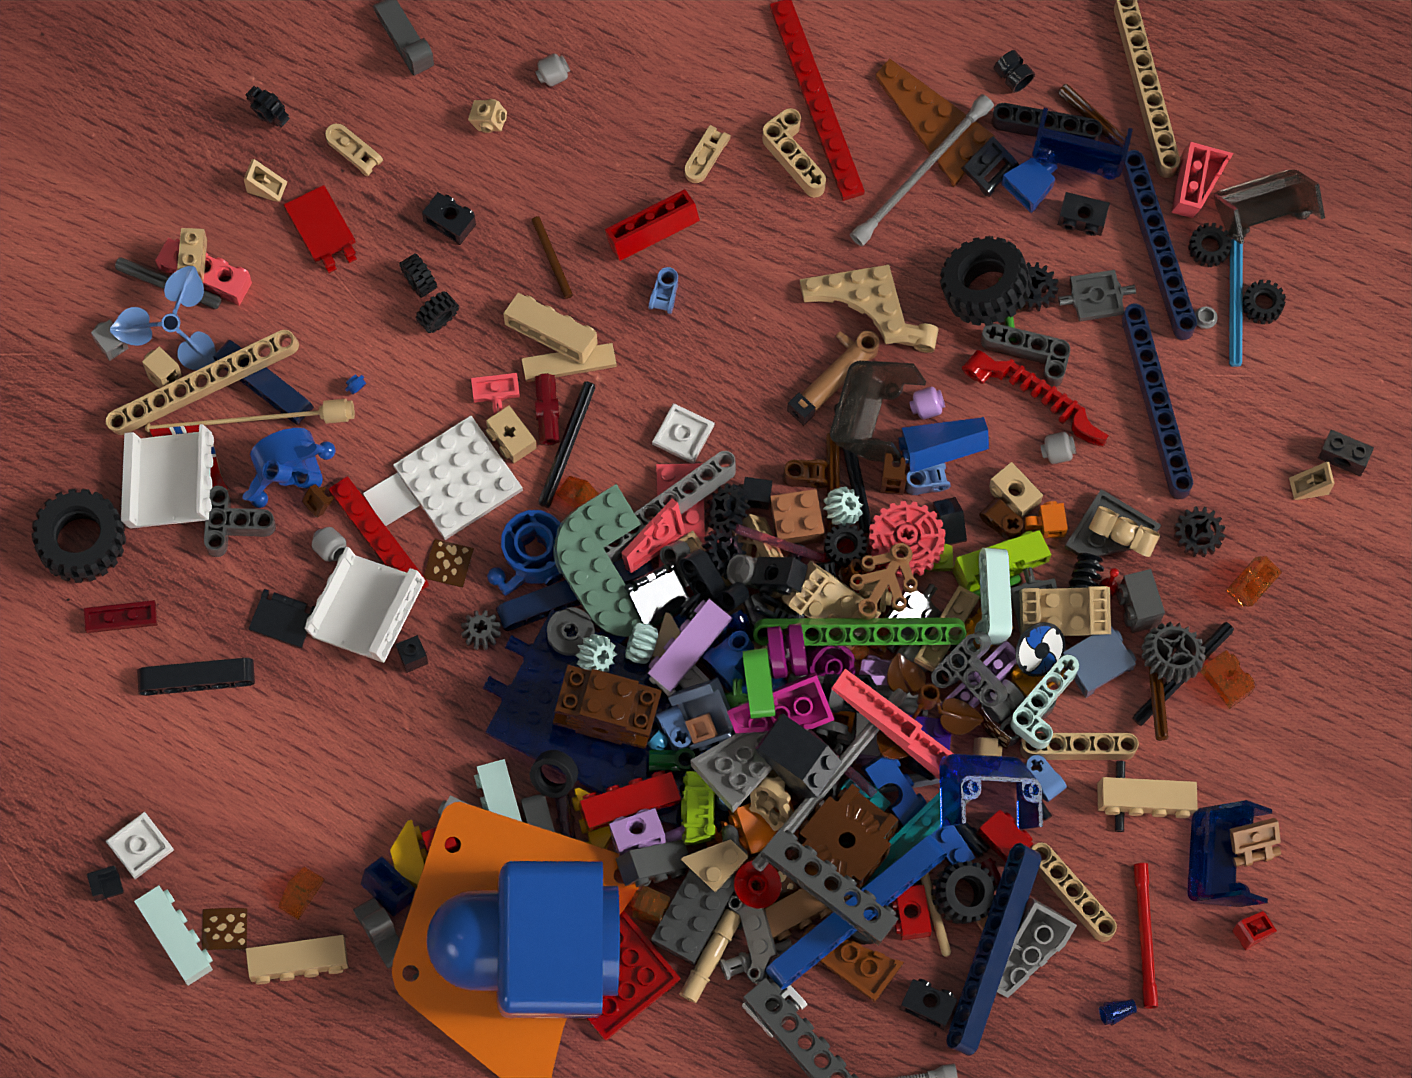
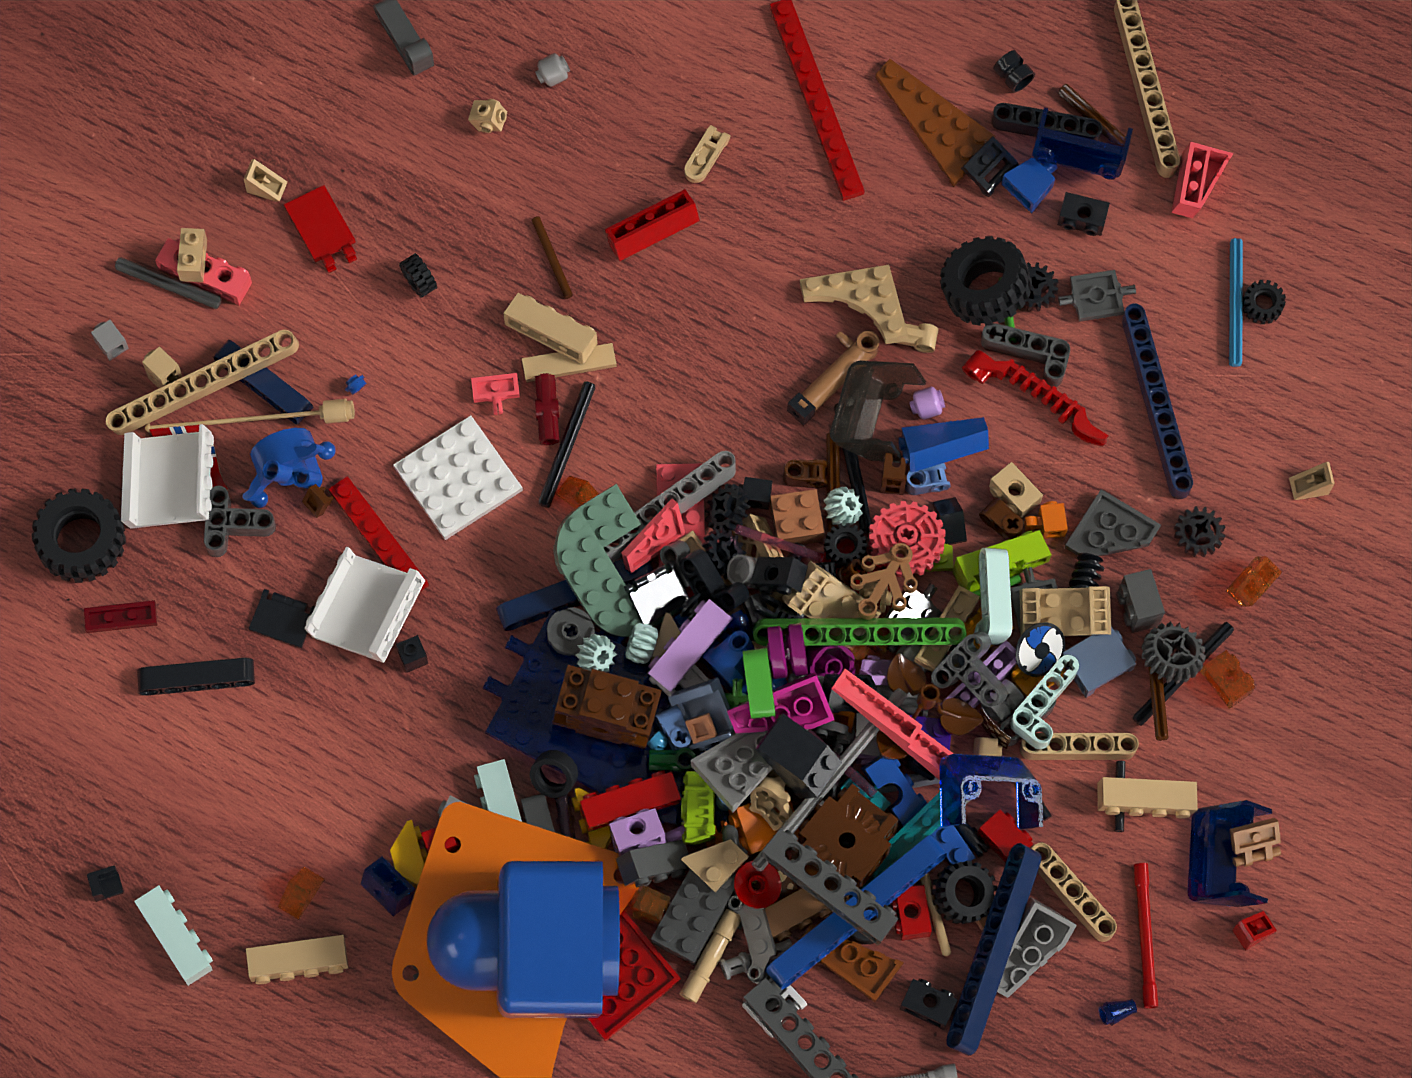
white plate [106,812,174,879] -> none
medium blue plant [110,266,216,370] -> none
reddish brown sticker [202,908,247,950] -> none
black gear [245,86,290,128] -> none
light grey head [311,527,347,562] -> none
tan plate [325,124,383,176] -> none
dark grey beam [353,897,400,969] -> none
white sticker [363,473,419,526] -> none
black tyre [415,291,459,333] -> none
black brick [422,192,476,245] -> none
reddish brown sticker [424,539,474,588] -> none
dark grey gear [461,610,501,650] -> none
tan brick [486,405,537,463] -> none
blue piece [487,510,563,596] -> none
medium blue piece [649,267,678,314] -> none
white plate [652,403,715,464] -> none
tan beam [762,108,826,198] -> none
light grey hose [850,94,994,247] -> none
dark red pin [980,858,1001,888] -> none
medium blue piece [1023,755,1067,802] -> none
light grey head [1041,432,1076,464] -> none
tan piece [1089,506,1160,557] -> none
red hinge [1099,568,1119,597] -> none
dark blue beam [1121,150,1197,340] -> none
black tyre [1188,223,1232,267] -> none
light grey plate [1195,306,1217,329] -> none
clear smoke windscreen [1213,169,1325,244] -> none
black brick [1318,429,1374,477] -> none

